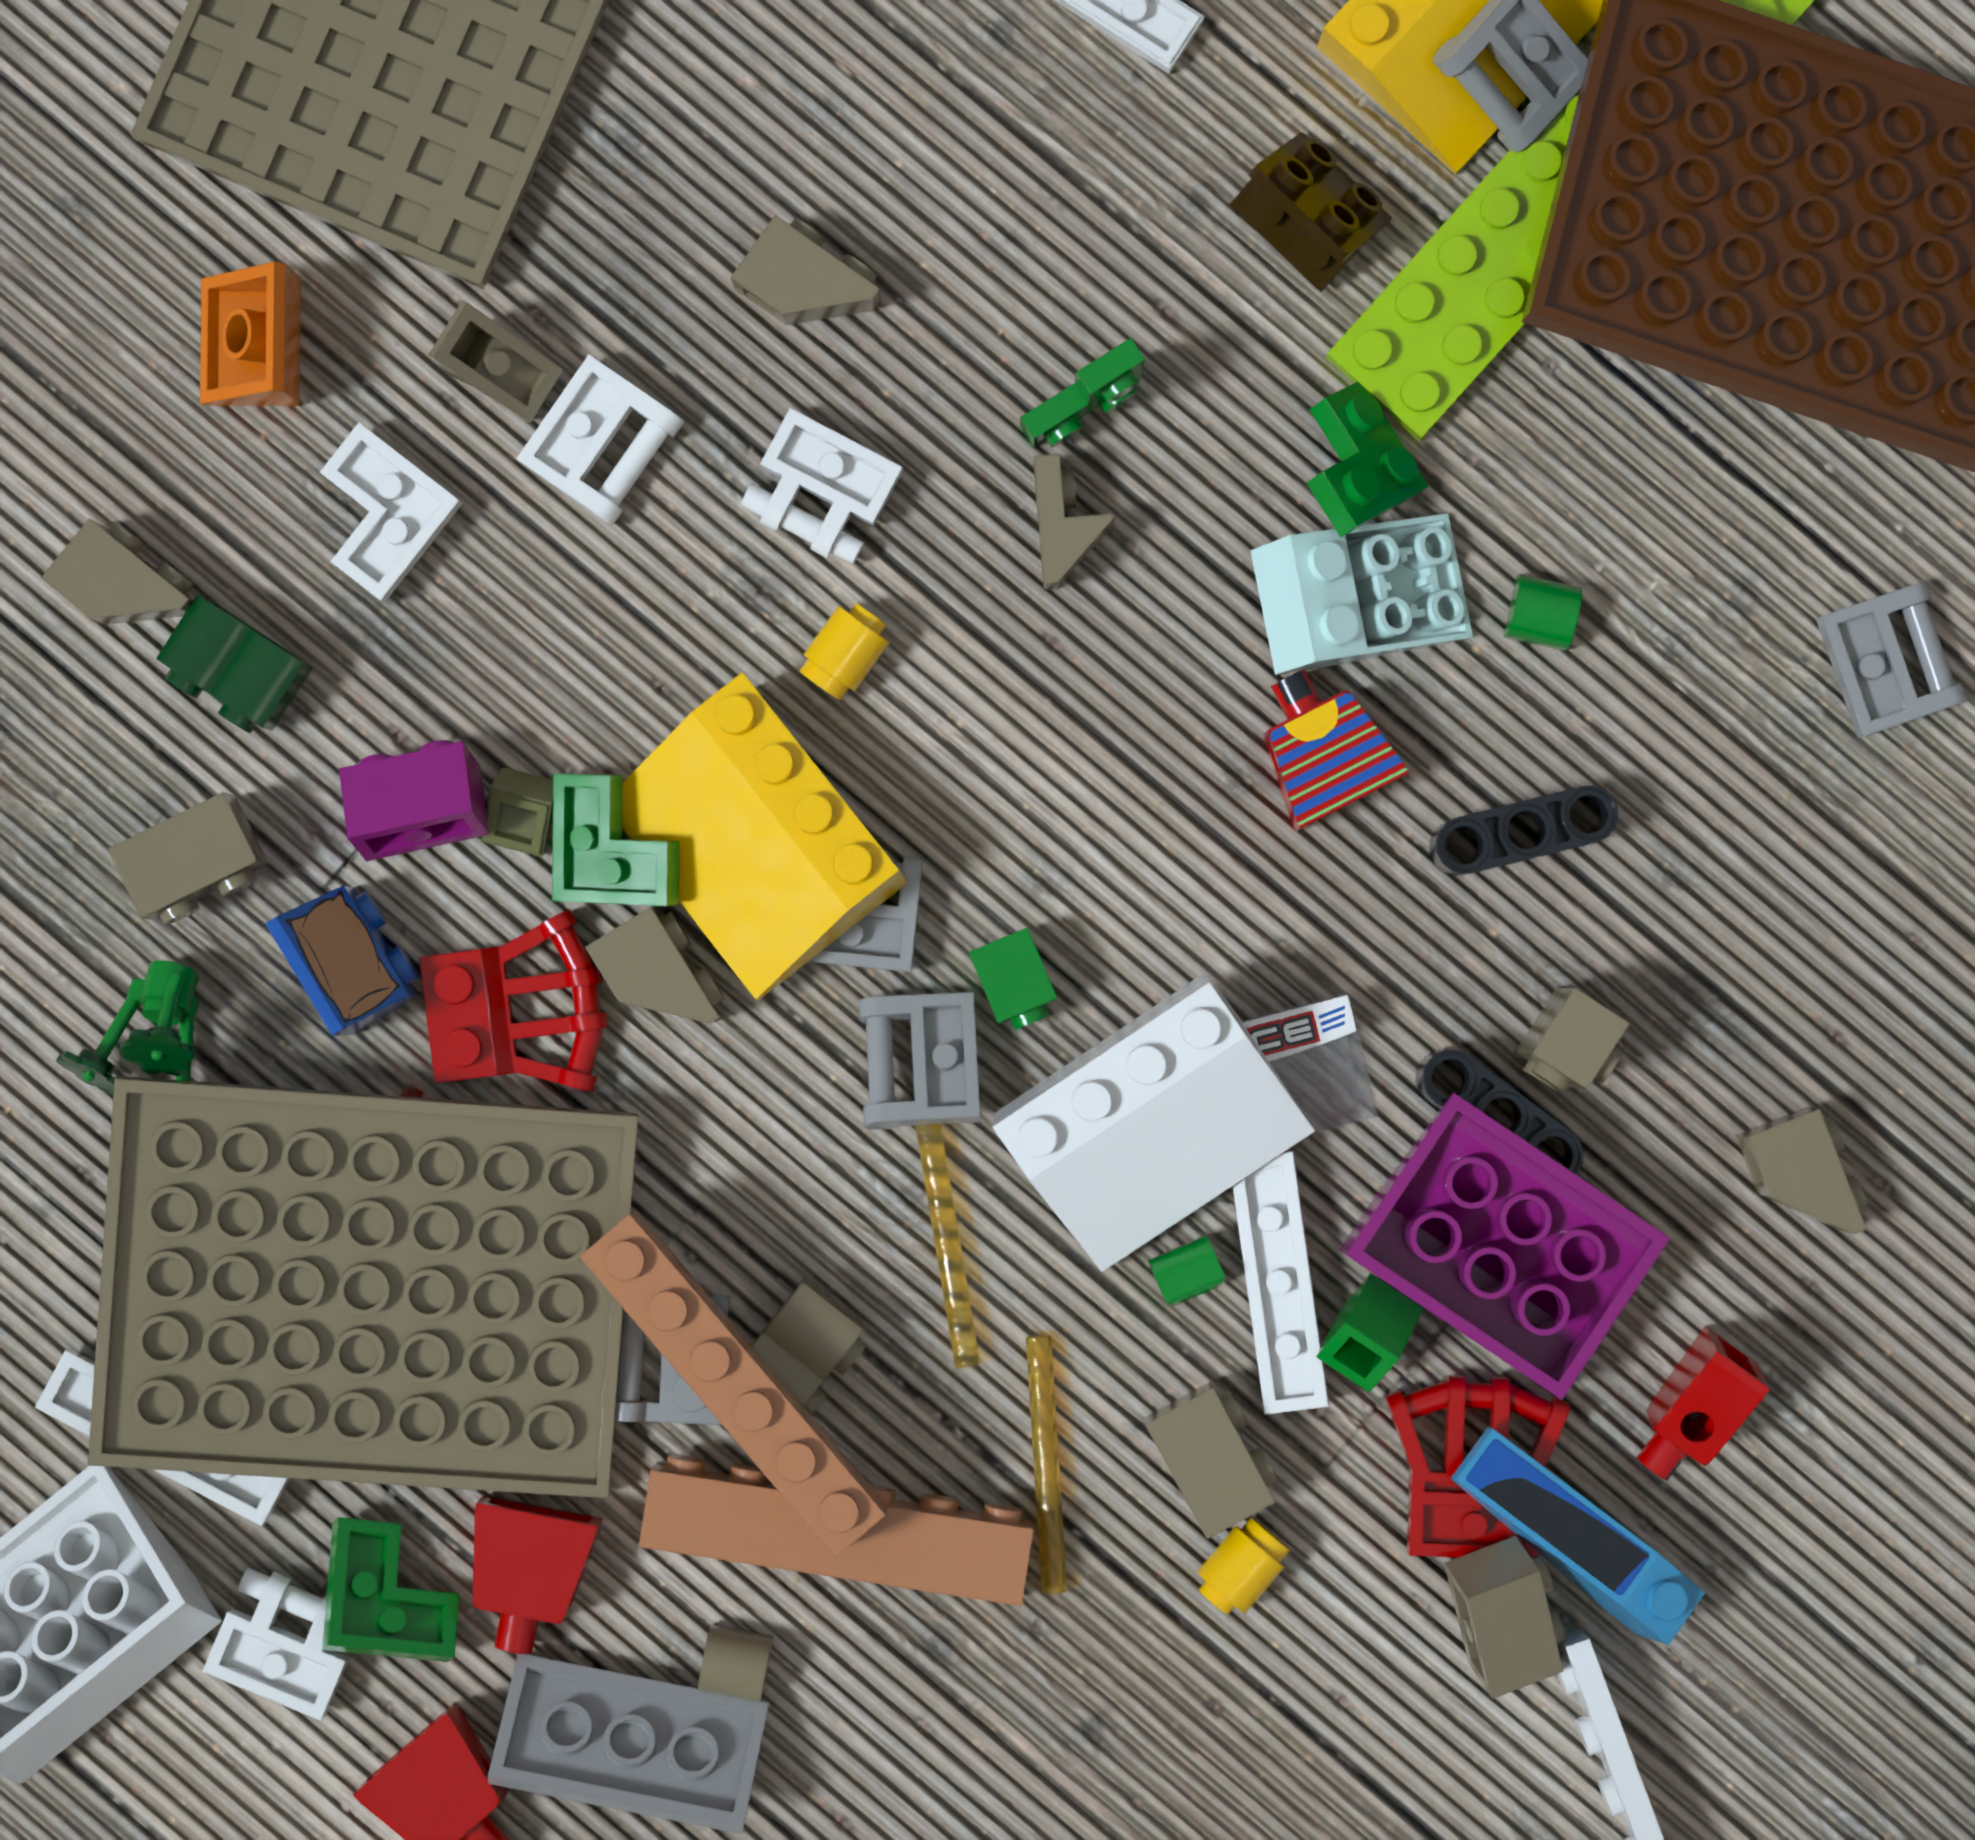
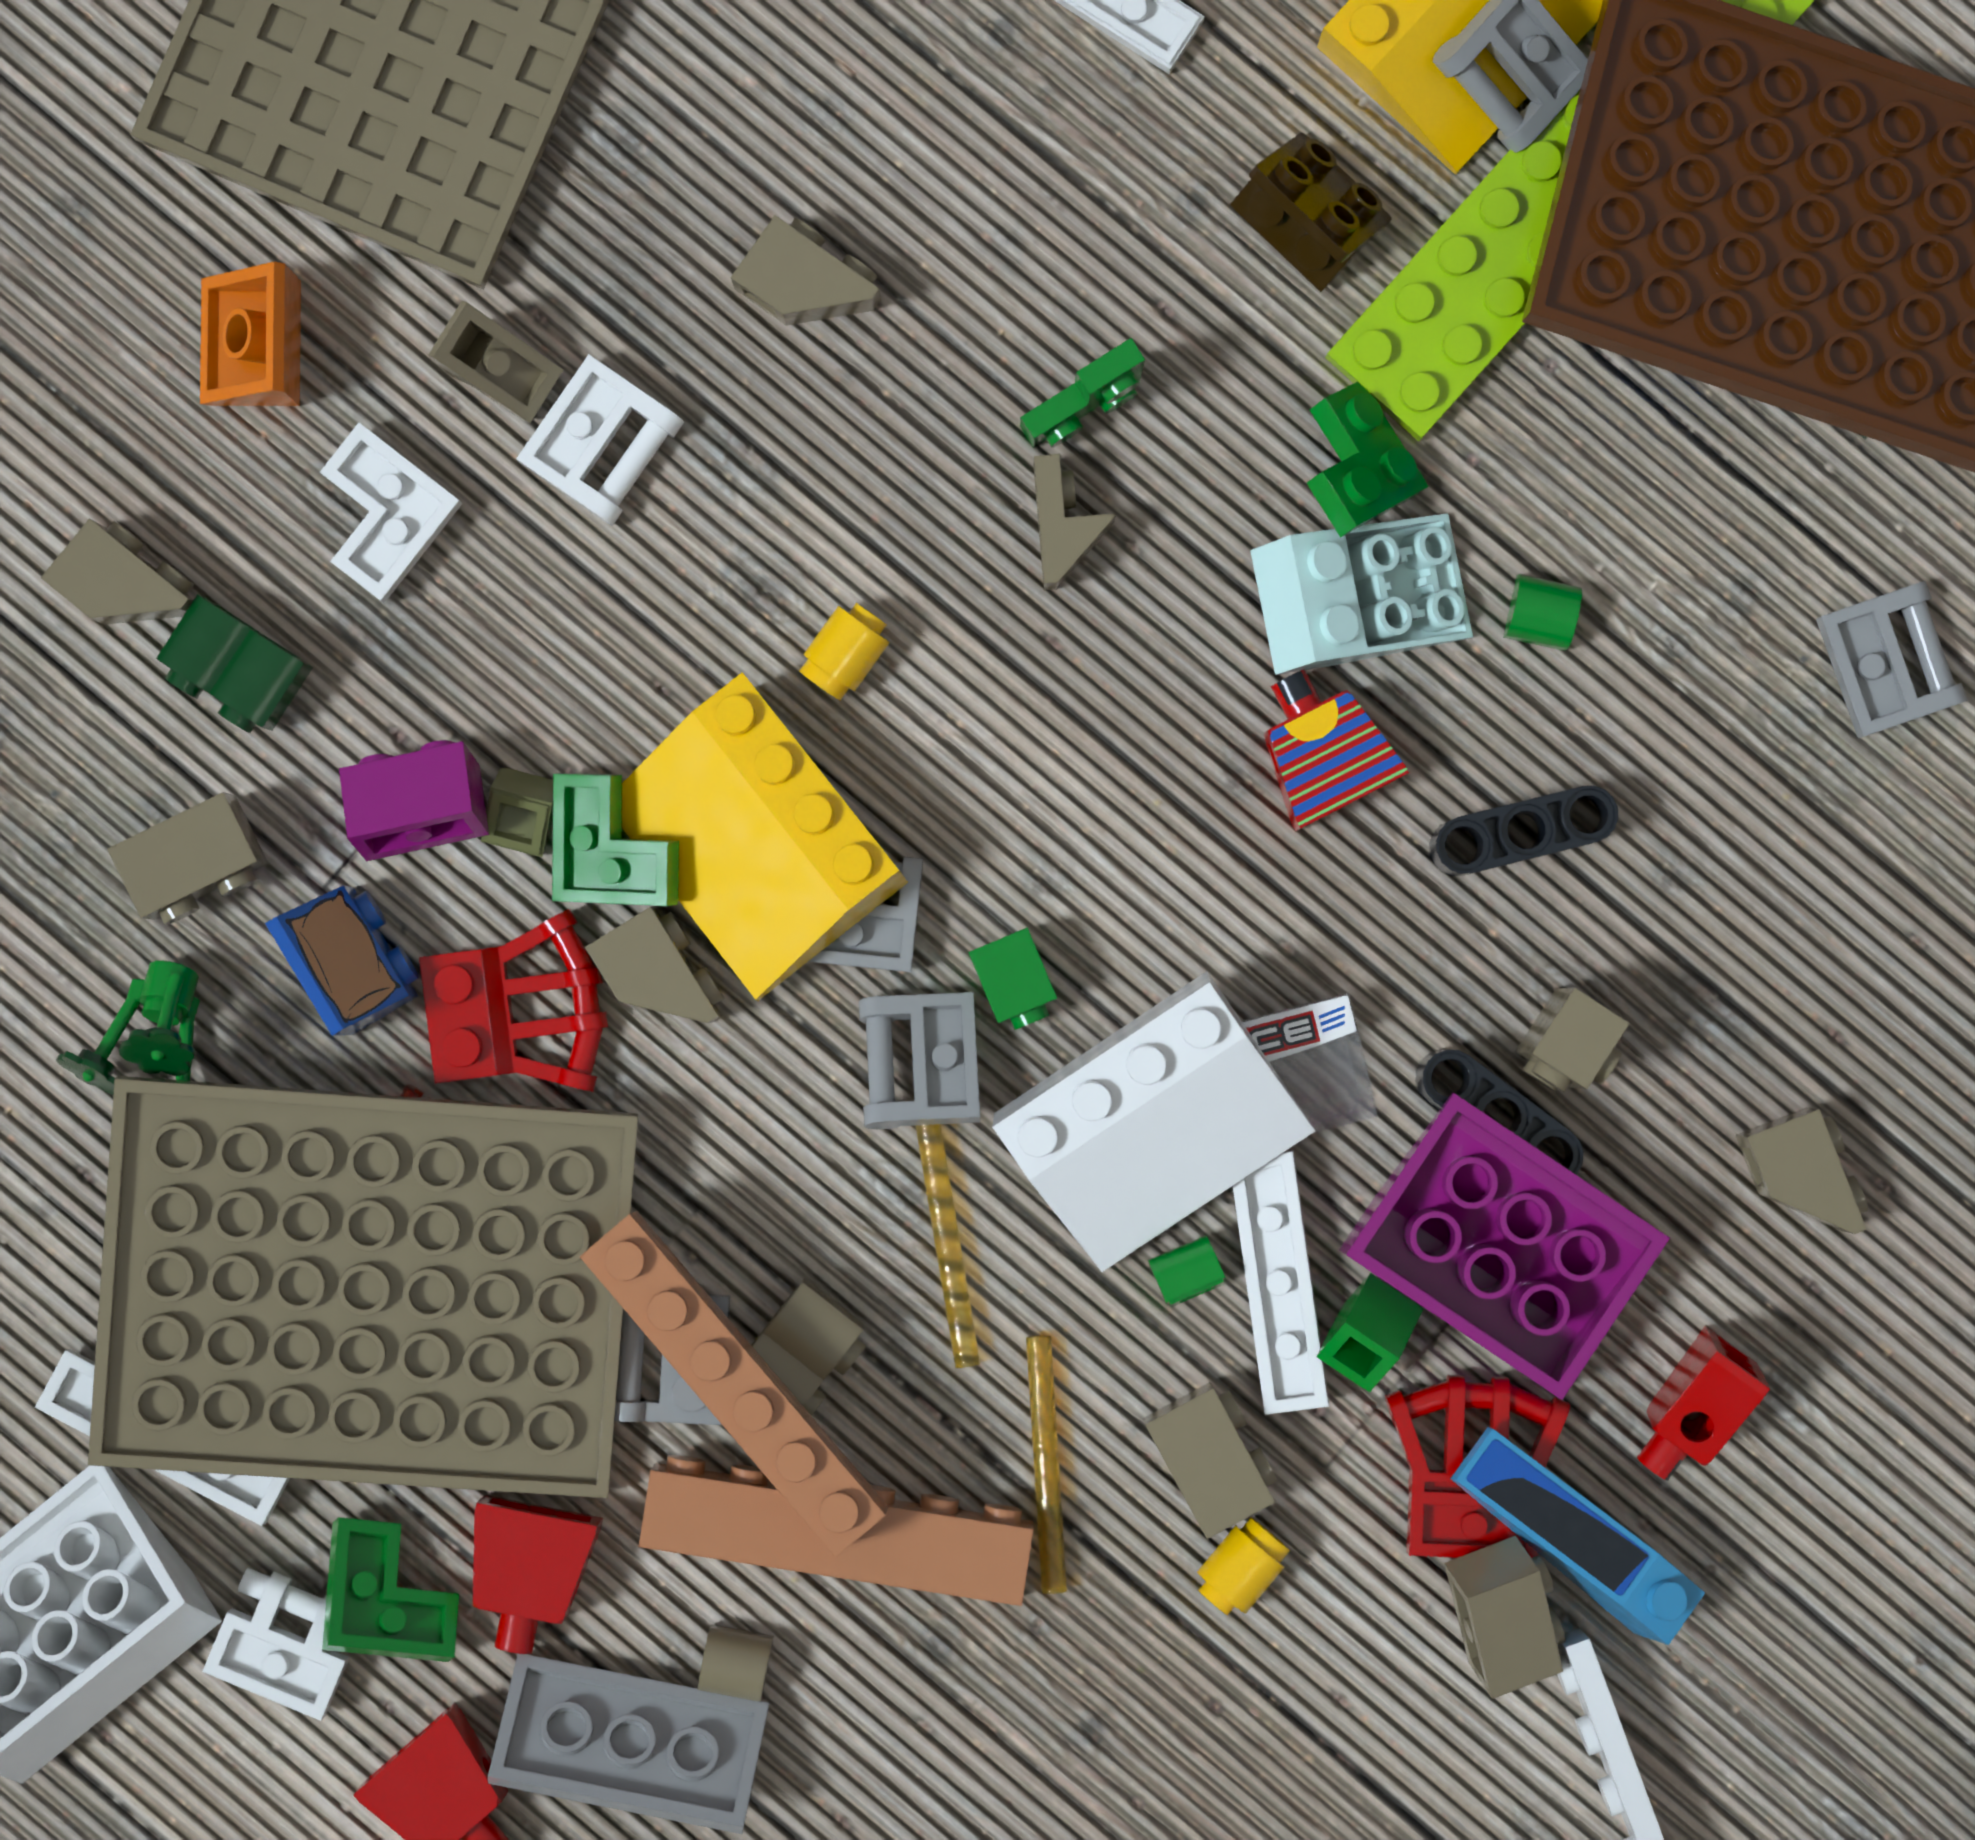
white plate [740,408,903,565] -> none

